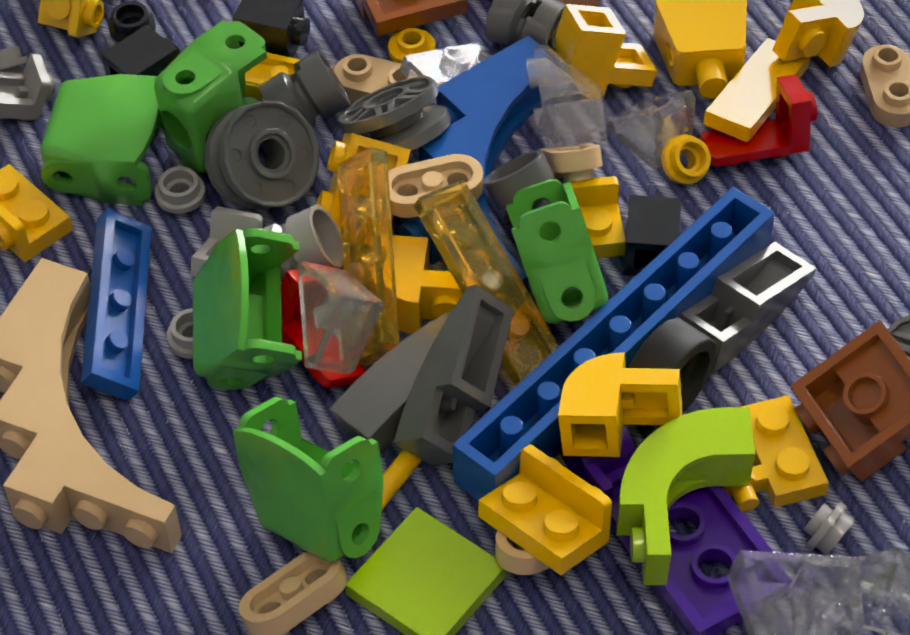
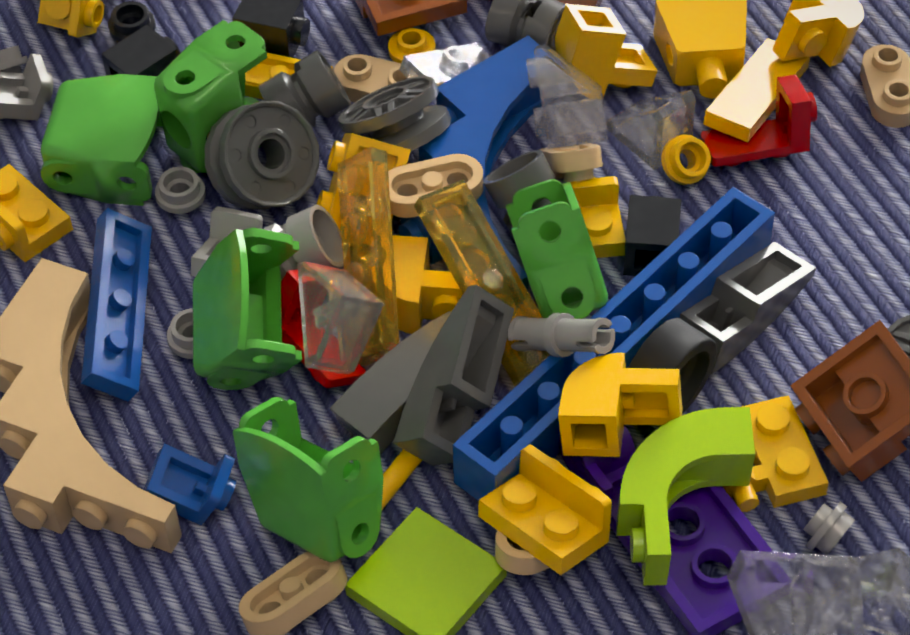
none -> blue bracket [144,443,236,525]
none -> light grey pin [508,313,615,357]

